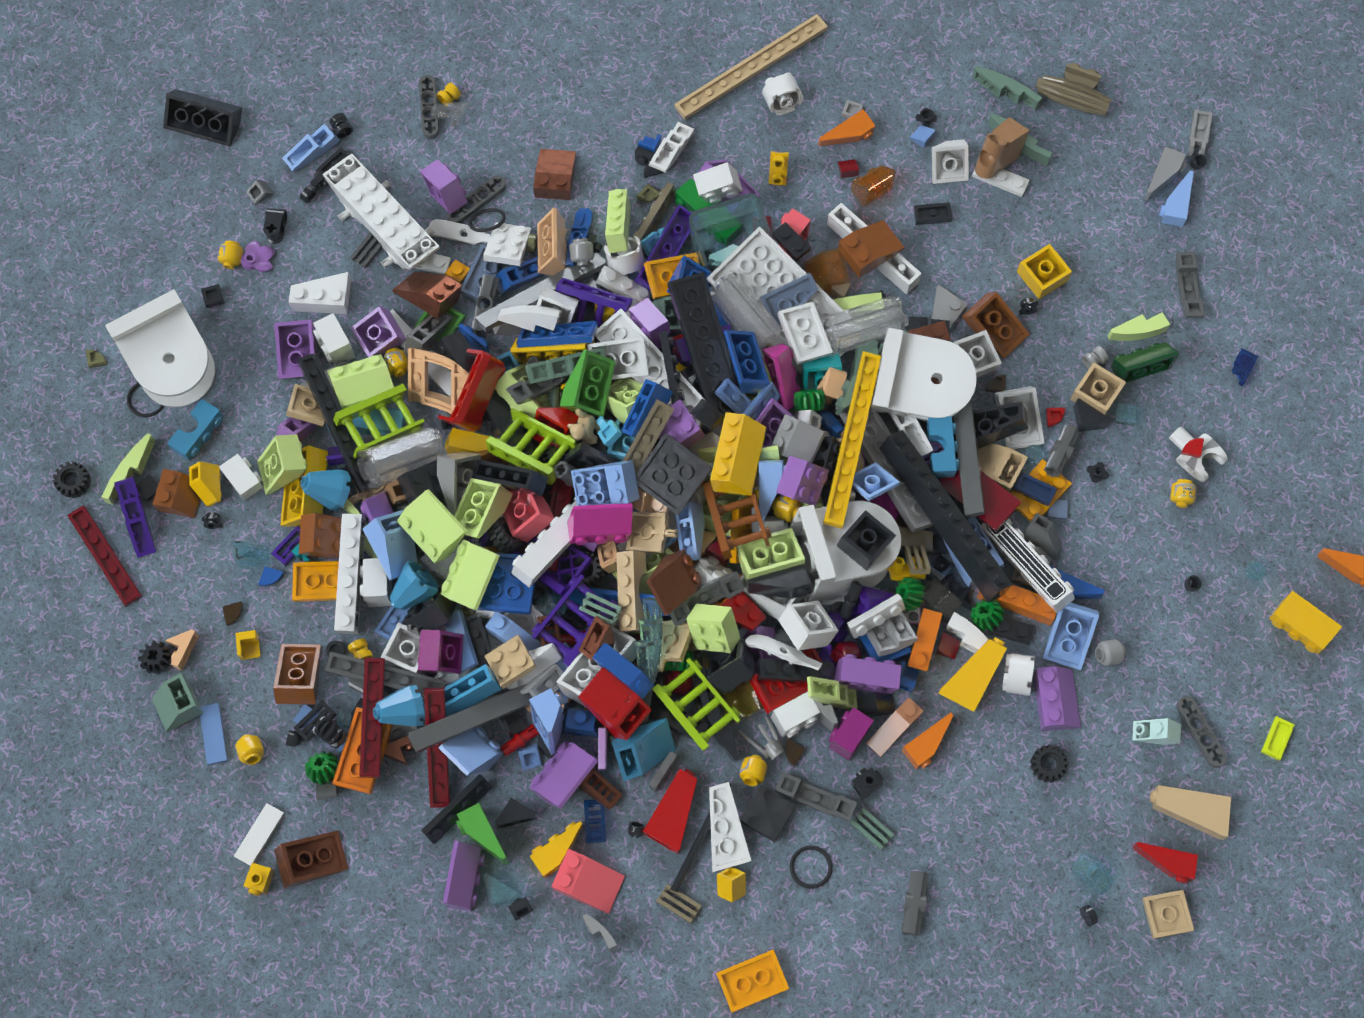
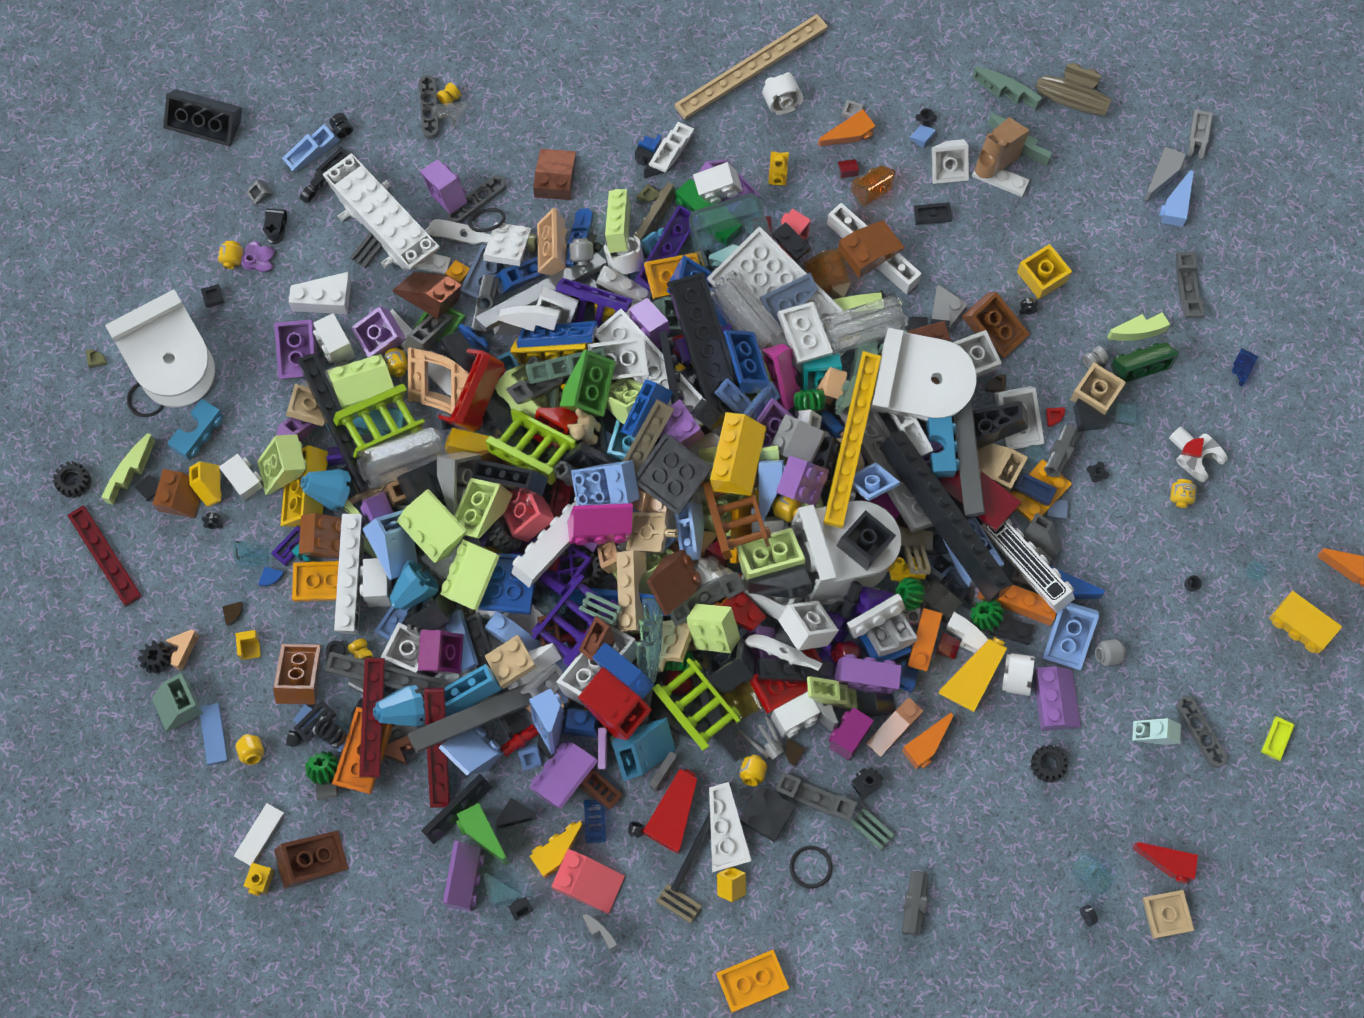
dark purple slope [114,476,156,558] -> none
medium azure plate [596,416,622,448] -> none
tan slope [1150,785,1231,840] -> none
black hinge [1190,154,1207,170] -> none

